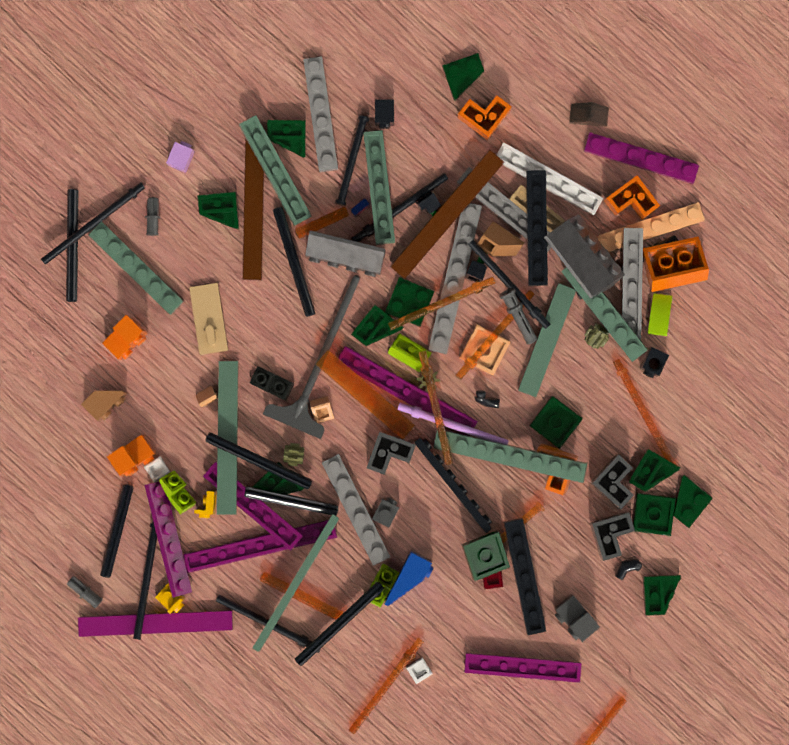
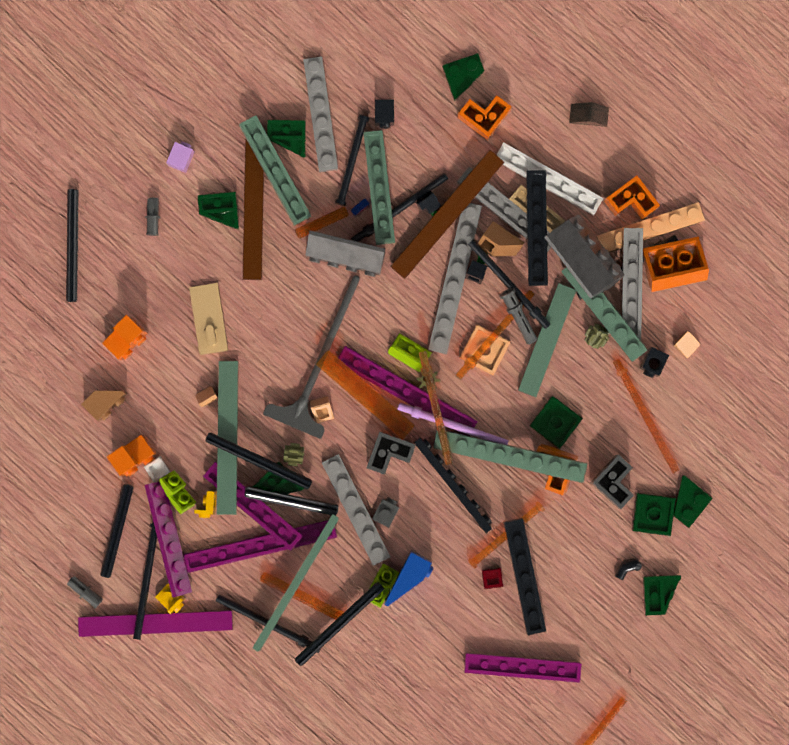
black bar [41,182,145,265] -> none
sand green plate [89,222,184,315] -> none
pearl dark grey slope [250,366,294,401] -> none
black axle [273,207,315,317] -> none
clear orange bar [349,637,424,734] -> none
dark green wing [351,305,404,347] -> none
dark green plate [385,277,435,327] -> none
clear orange bar [388,277,496,330] -> none
white tile [406,657,433,684] -> none
dark green plate [461,530,510,581] -> none
black arm [474,390,500,408] -> none
dark grey brick [554,594,600,642] -> none
magenta plate [584,133,699,184] -> none
dark grey brick [590,512,635,561] -> none
dark green wing [629,449,680,492] -> none
lime slope [648,293,673,336] -> none
none -> light nougat slope [673,331,700,358]

